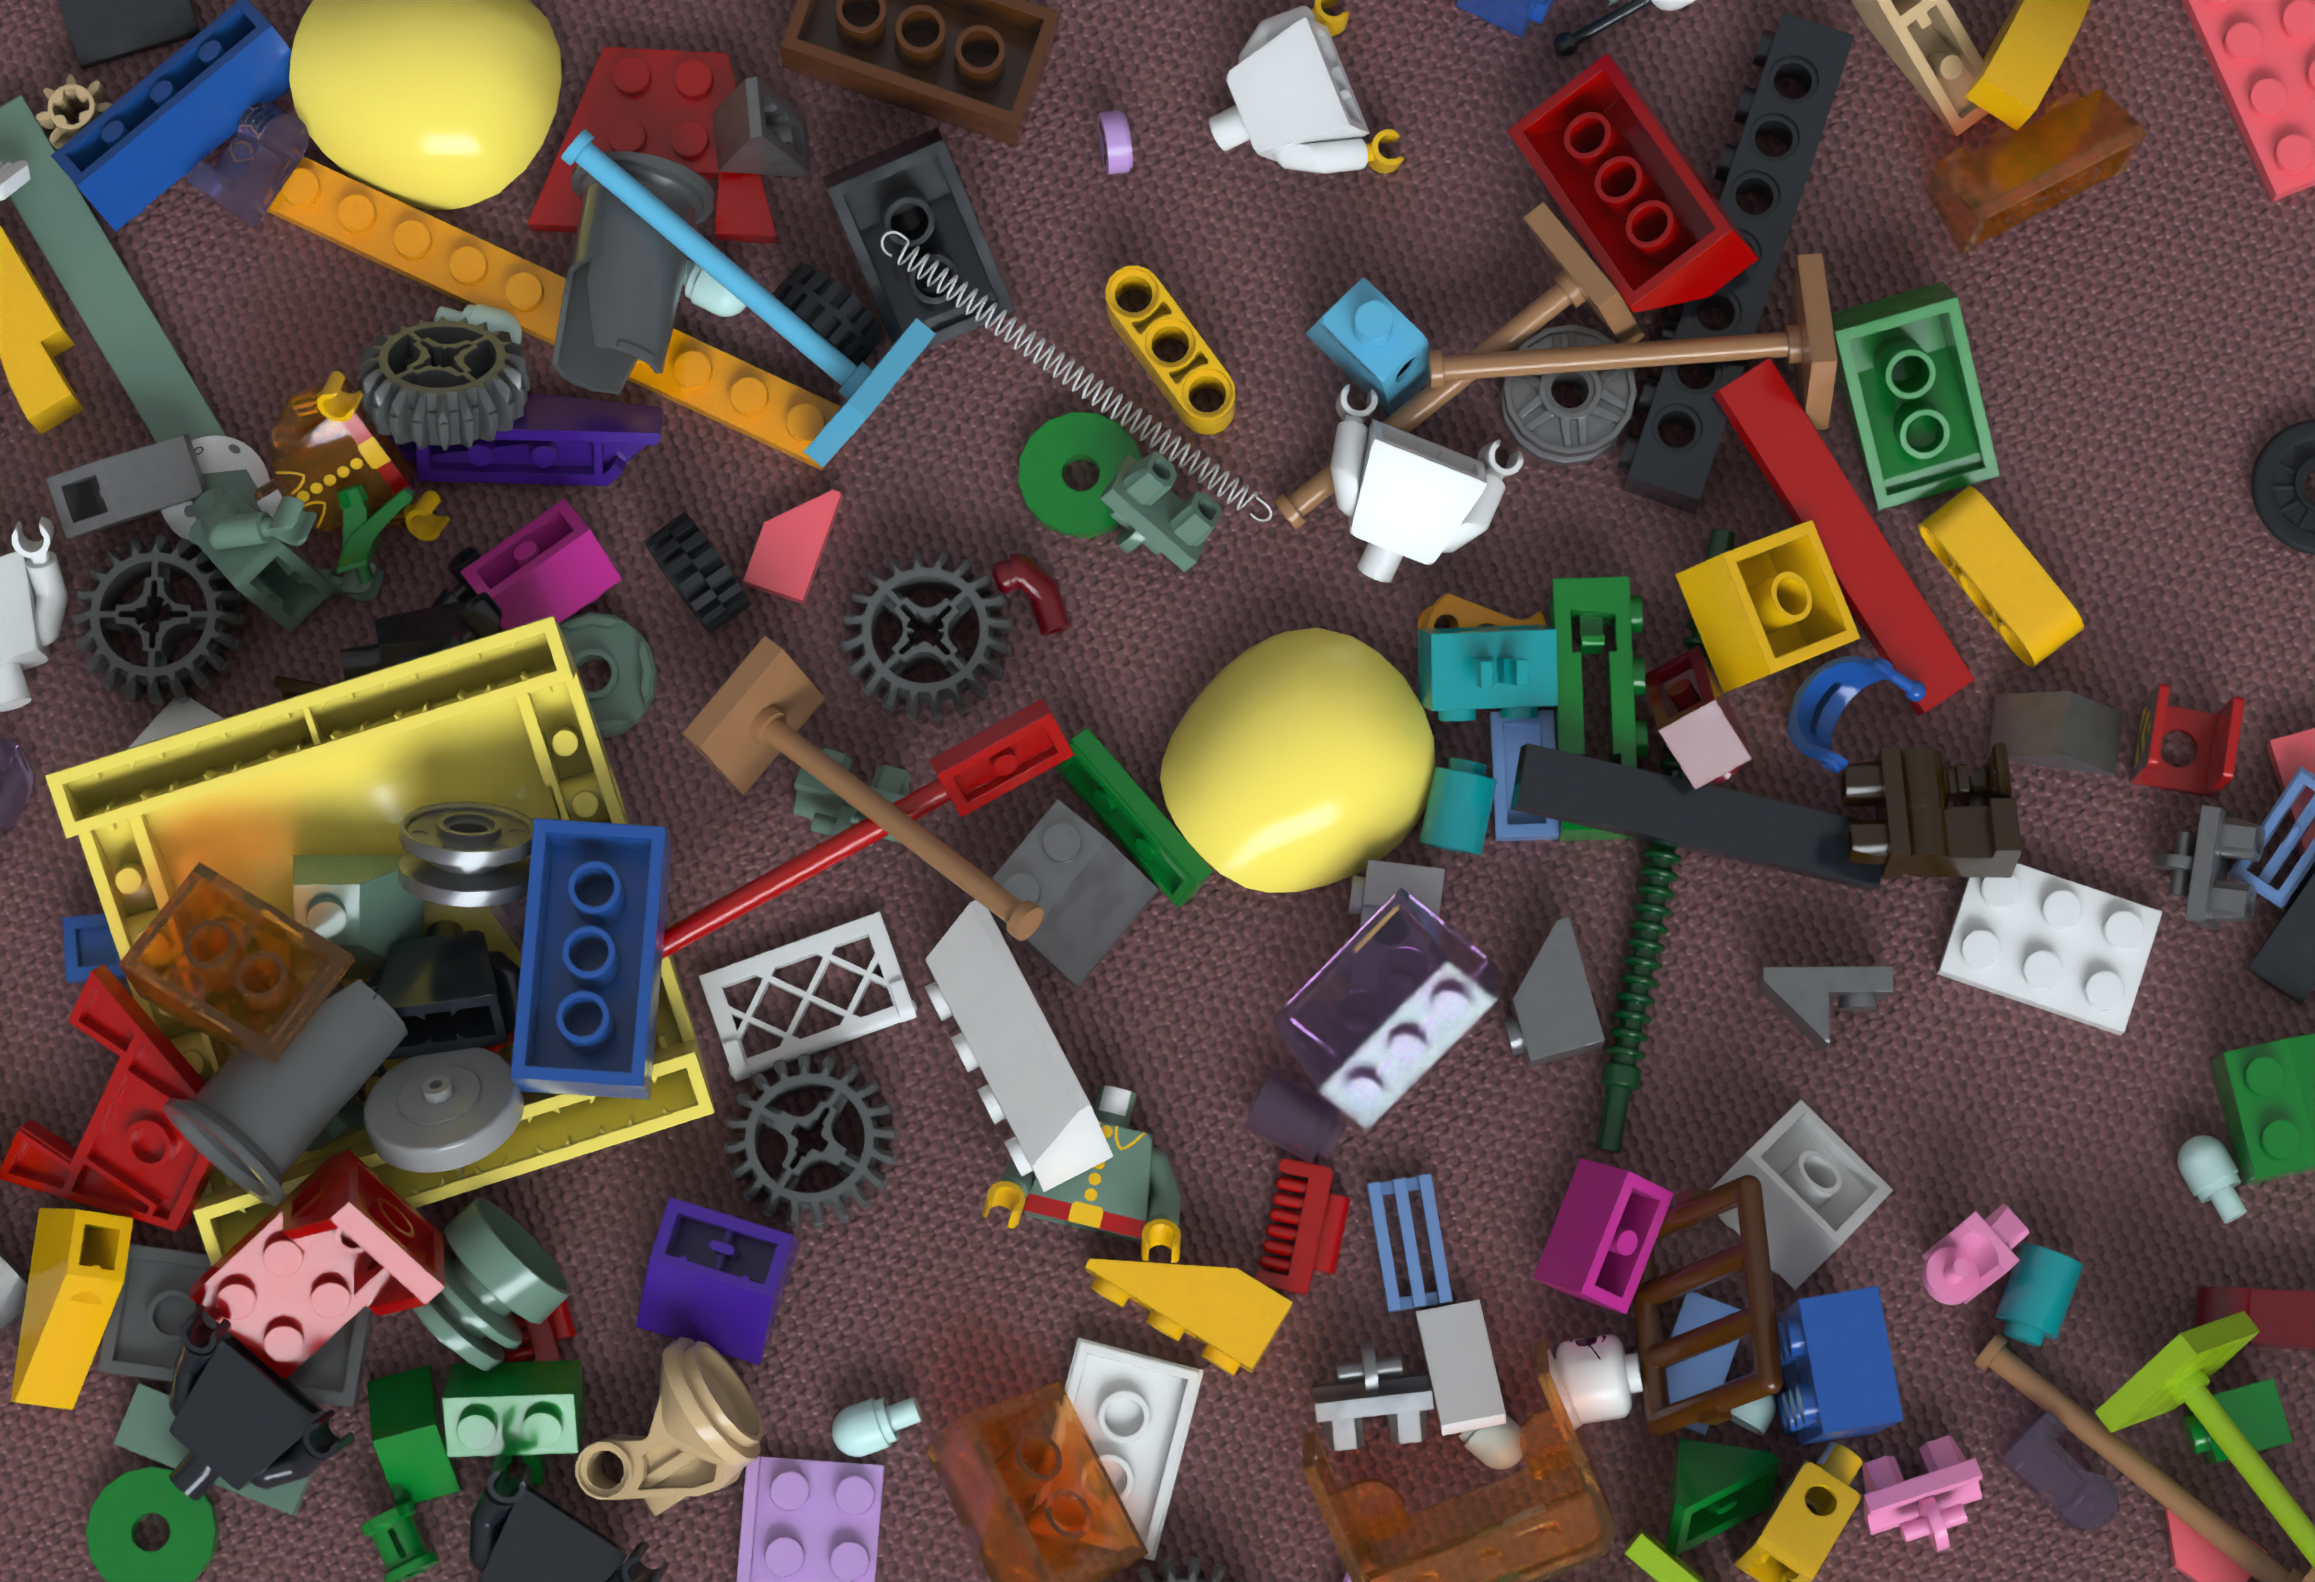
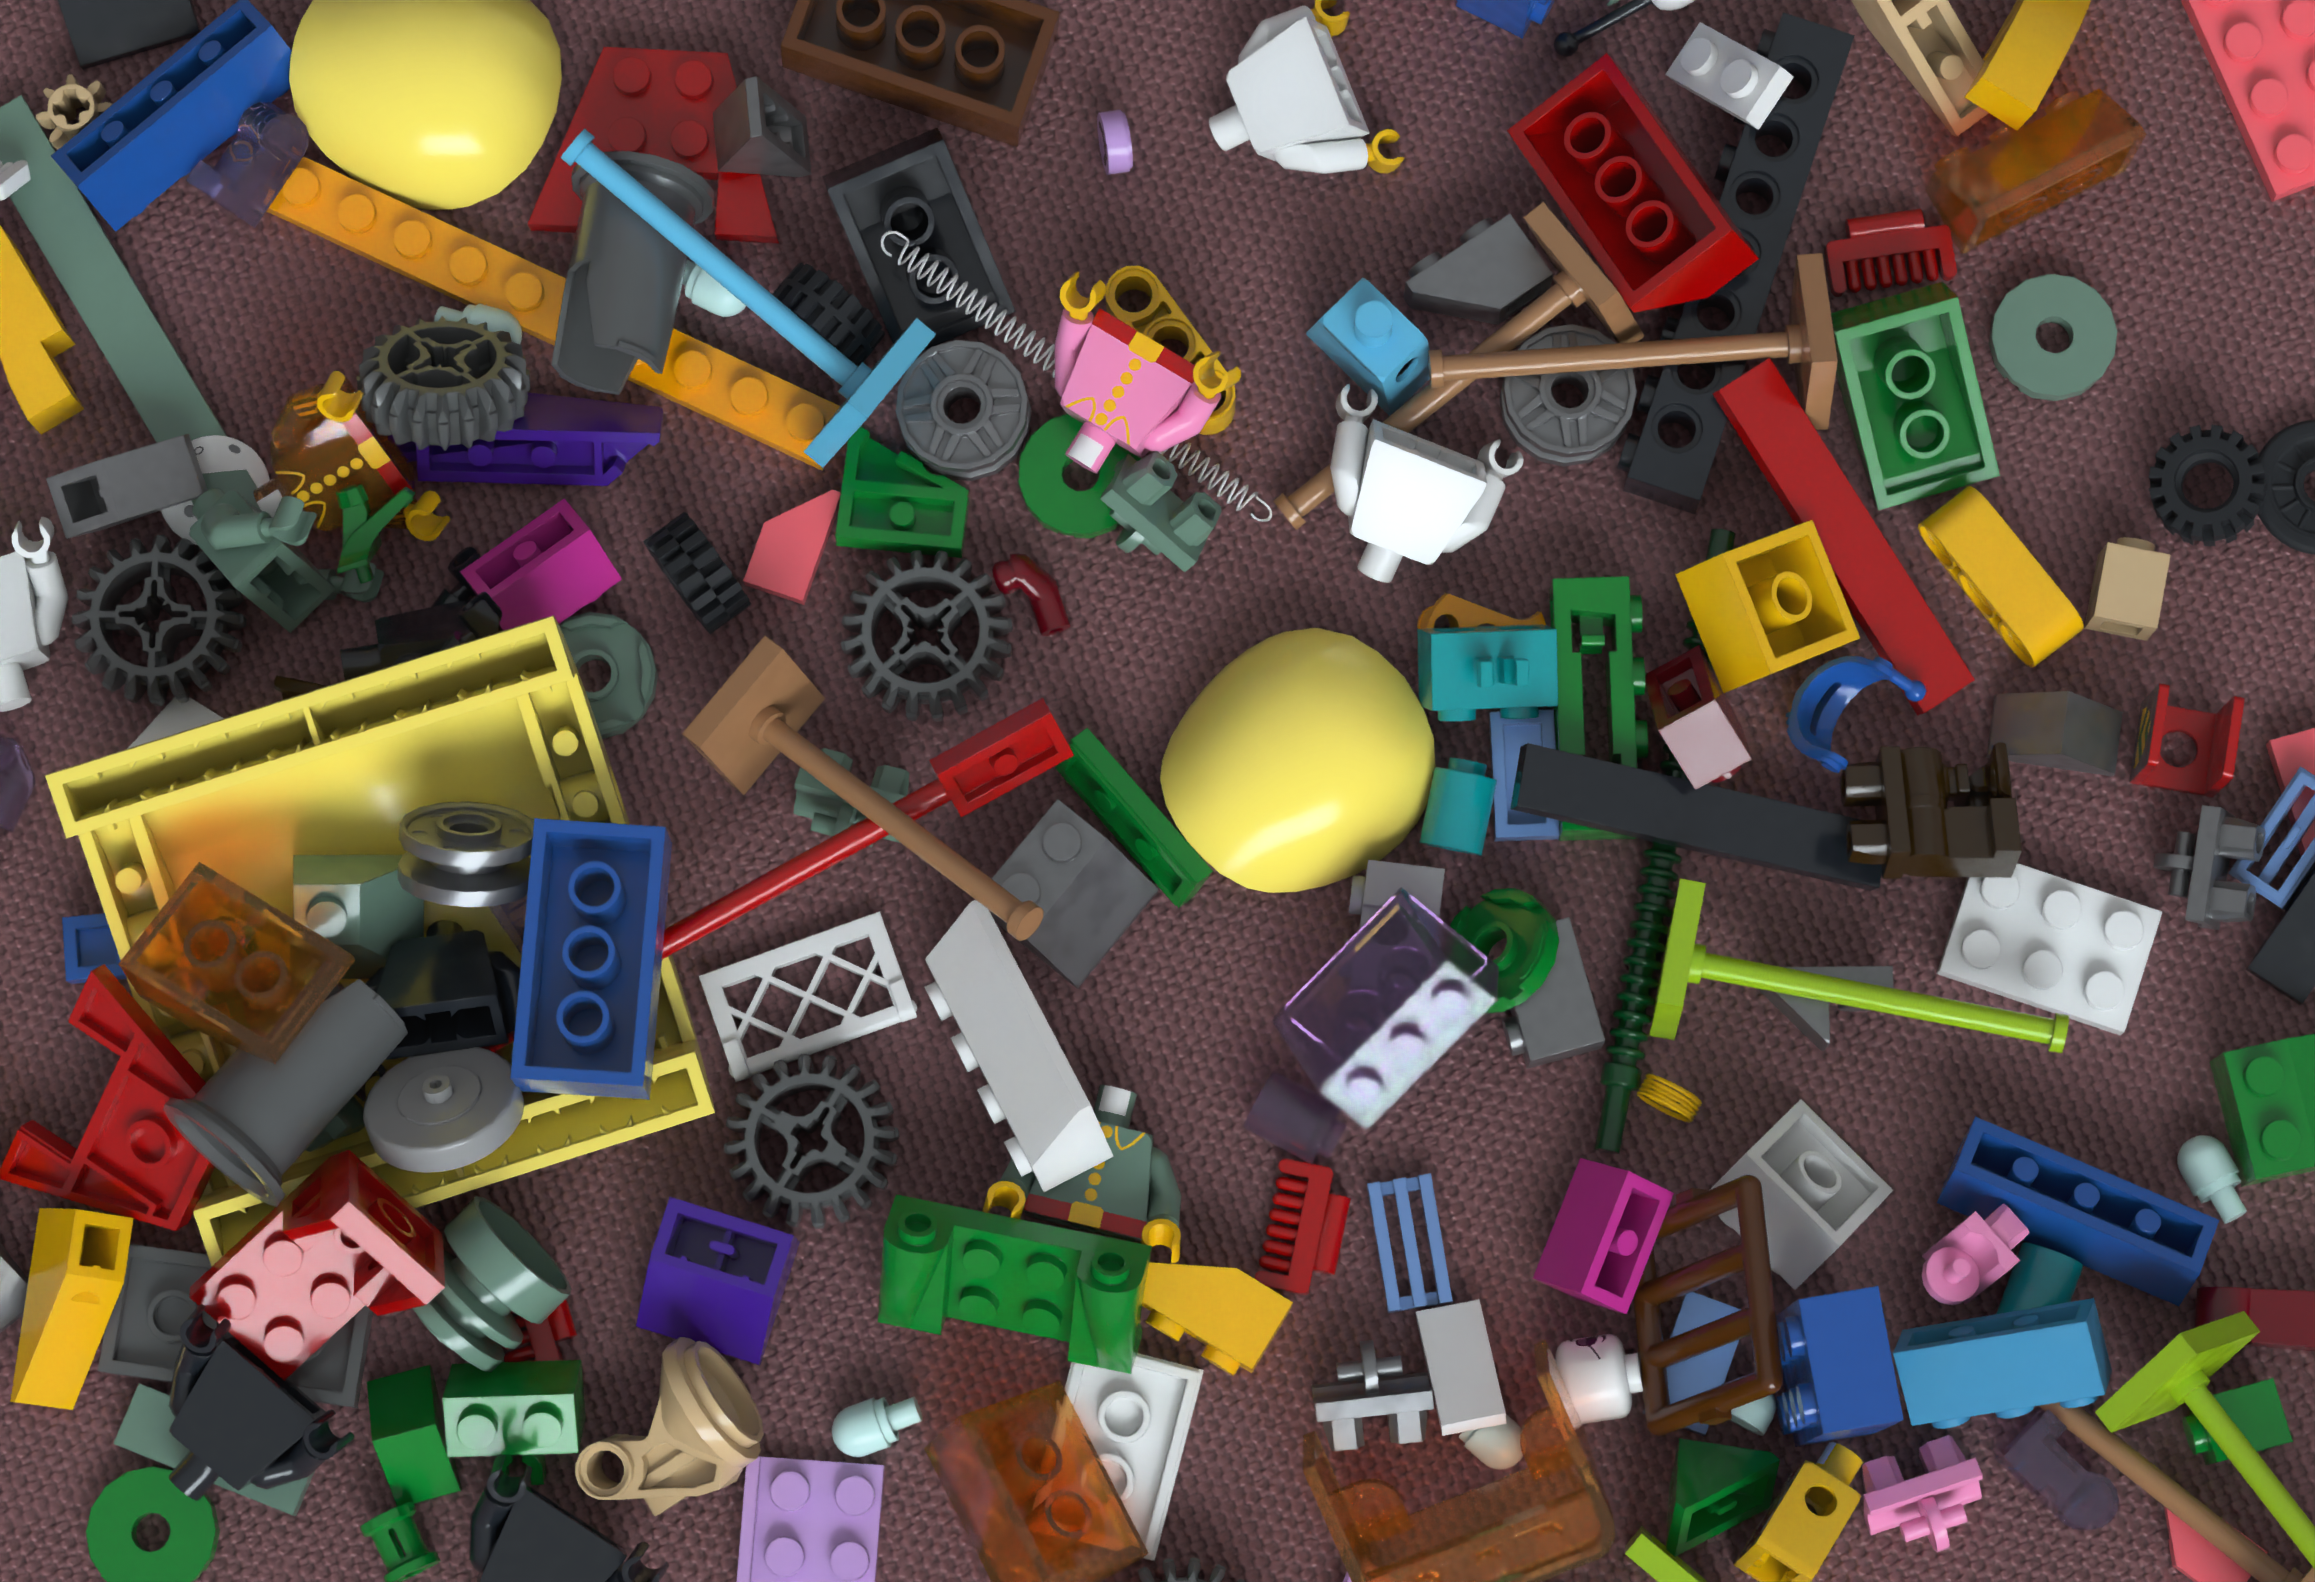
none -> green wing [835,426,969,558]
none -> green piece [878,1194,1152,1374]
none -> flat silver wheel [896,340,1031,481]
none -> bright pink torso [1055,271,1241,474]
none -> flat silver slope [1404,214,1553,325]
none -> green tile [1438,888,1559,1013]
none -> yellow axle [1637,1074,1702,1123]
none -> lime tile [1649,878,2069,1053]
none -> white plate [1665,22,1794,130]
none -> red piece [1824,208,1957,297]
none -> dark azure brick [1893,1298,2112,1429]
none -> blue brick [1937,1116,2219,1306]
none -> sand green tile [1988,274,2118,401]
none -> tan brick [2084,537,2171,641]
none -> black tyre [2149,424,2267,546]

